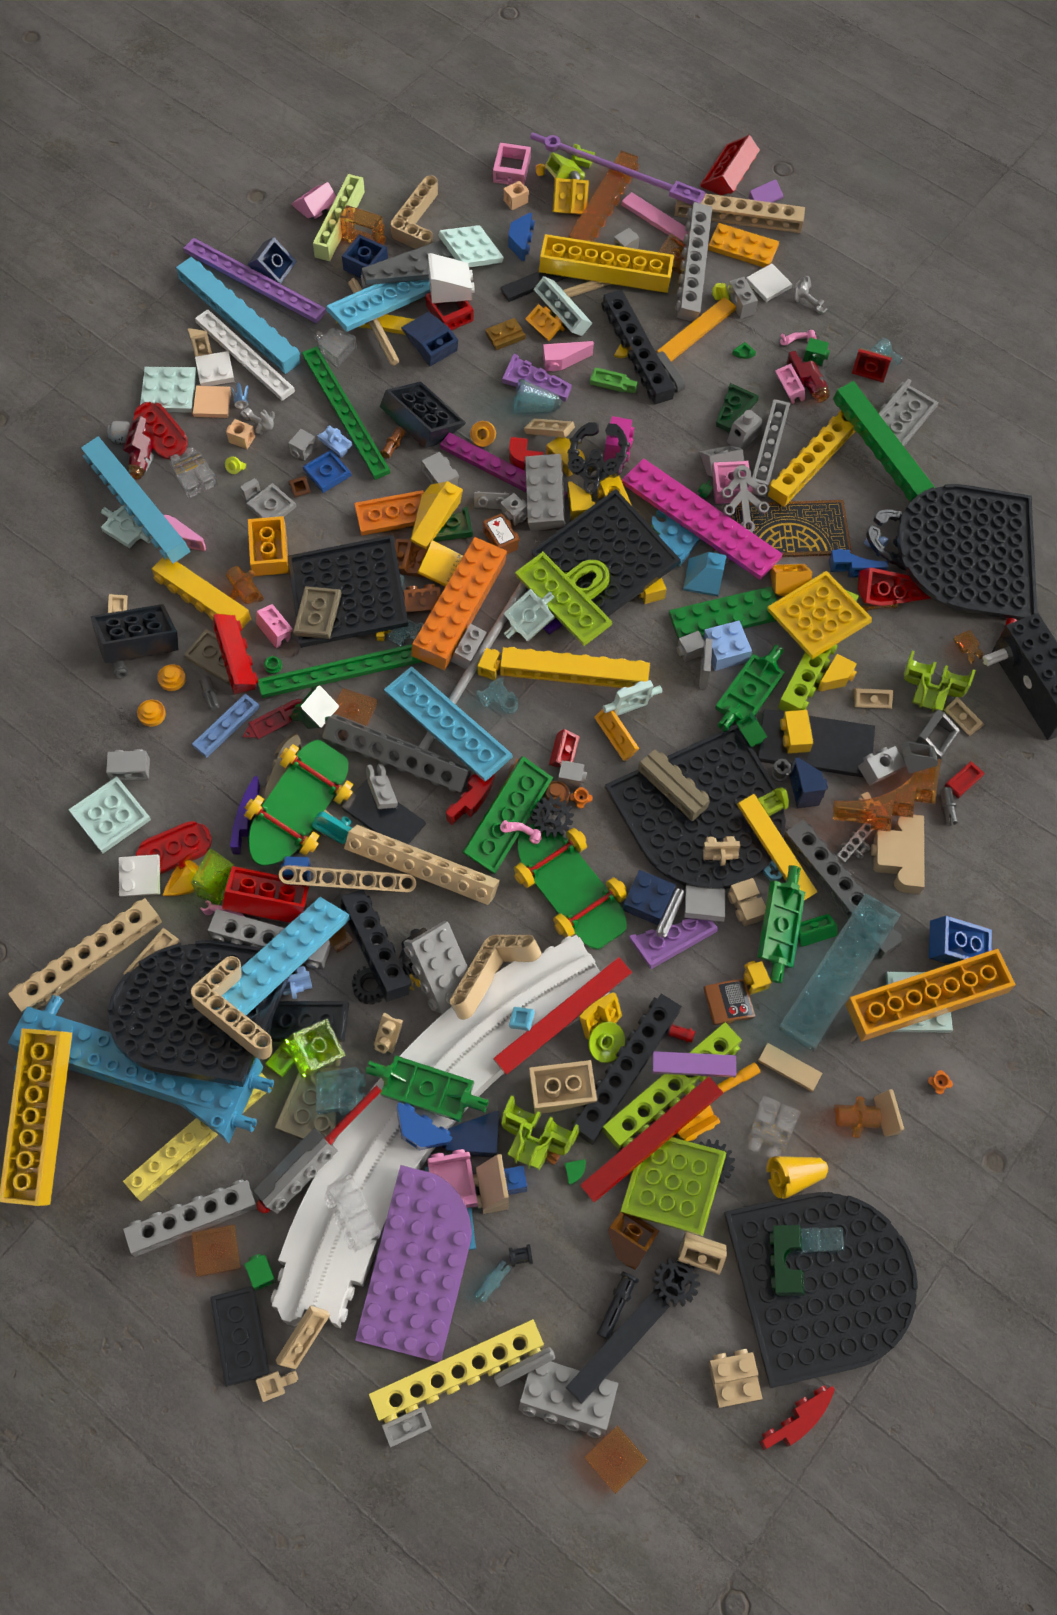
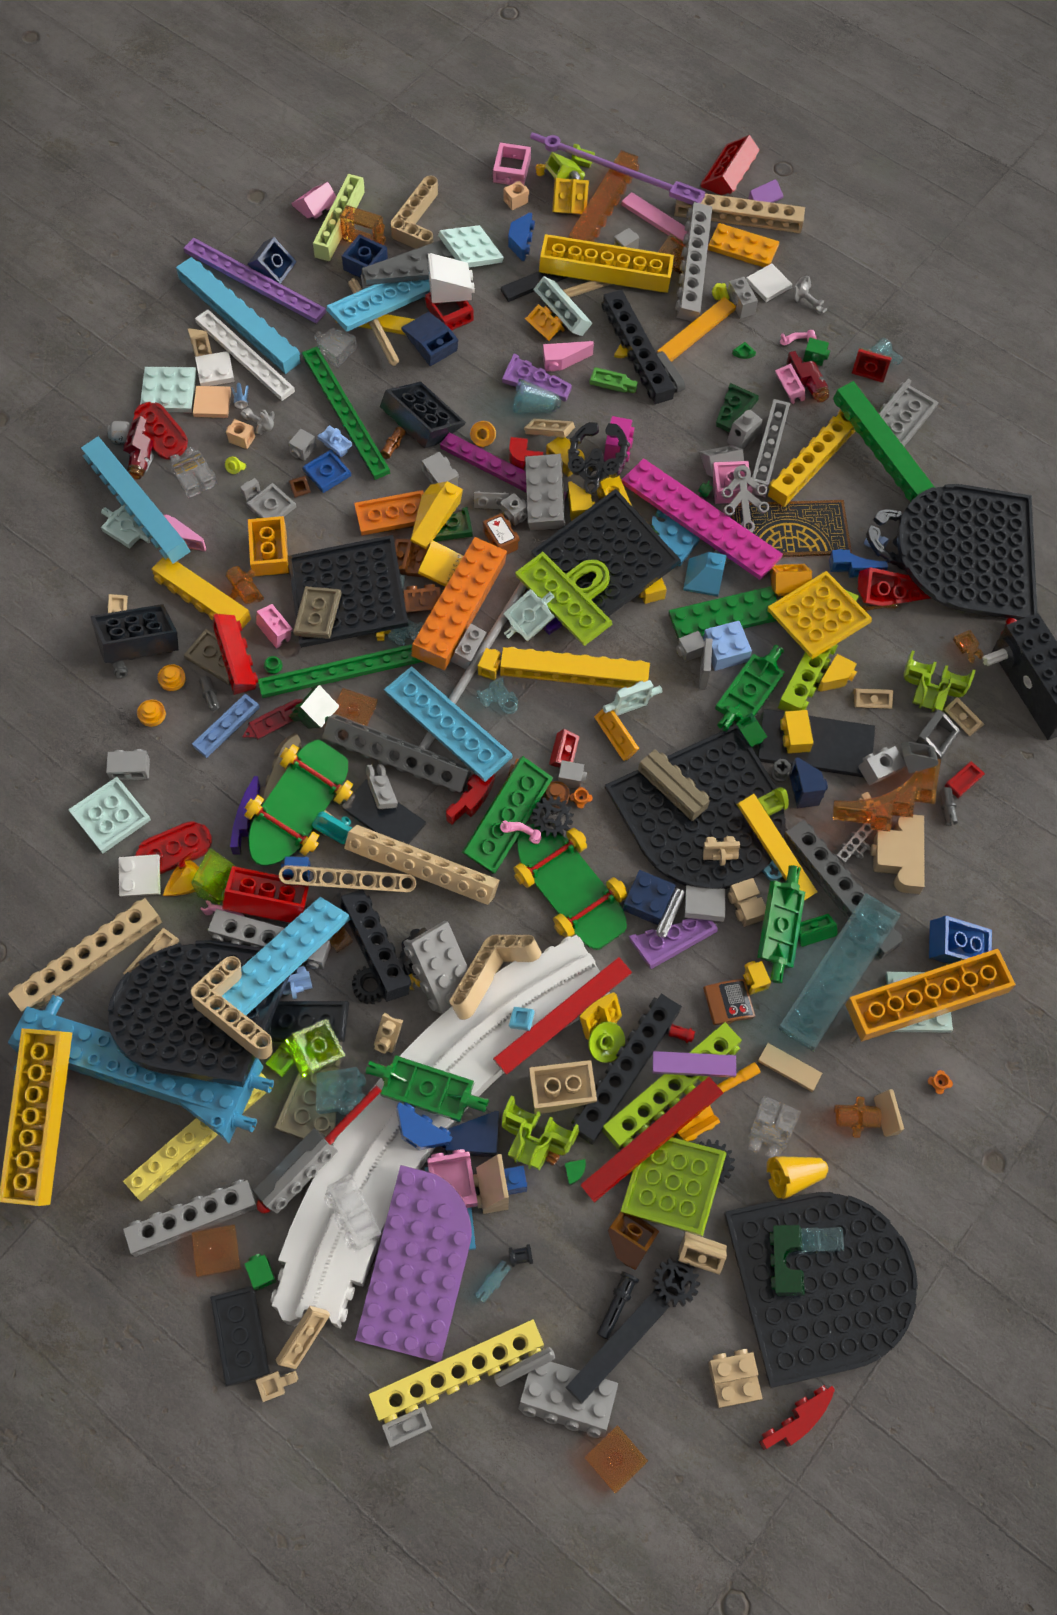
pearl gold plate [485,318,526,350] -> none

